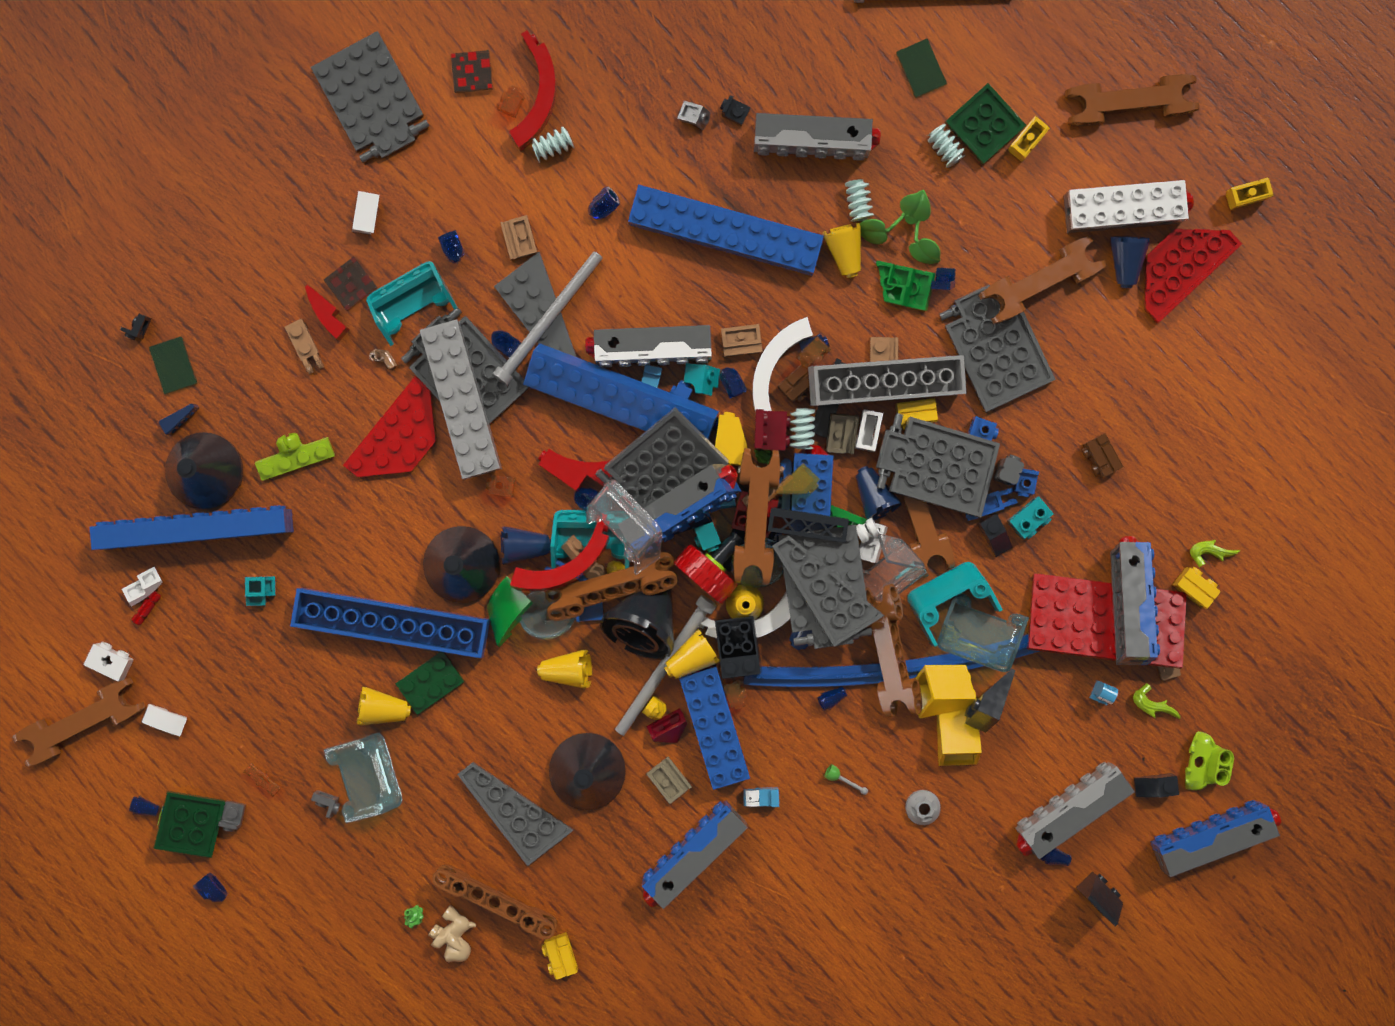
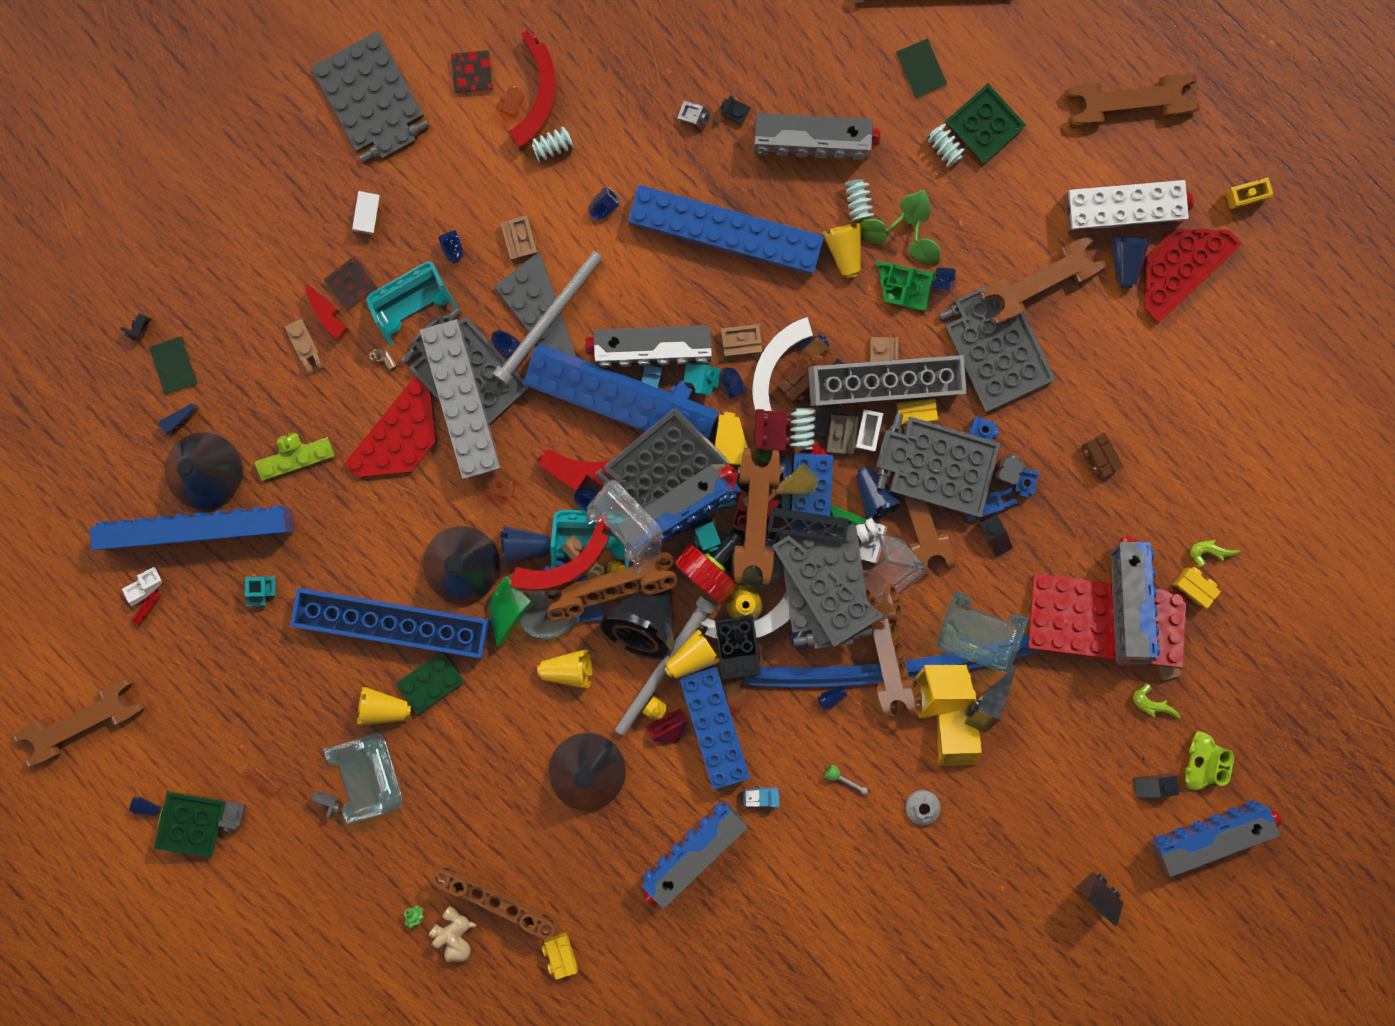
white brick [84,642,134,681] -> none
white slope [142,704,187,736] -> none
clear blue rock [193,873,228,902] -> none
dark grey wing [457,762,574,866] -> none
dark tan plate [646,756,692,804] -> none
teal windscreen [907,562,1003,647] -> none
teal brick [1007,496,1054,539] -> none
yellow brick [1008,116,1050,162] -> none
piece [1015,762,1135,859] -> none
clear blue cone [1041,848,1071,866] -> none
dark azure leg [1089,680,1118,705] -> none

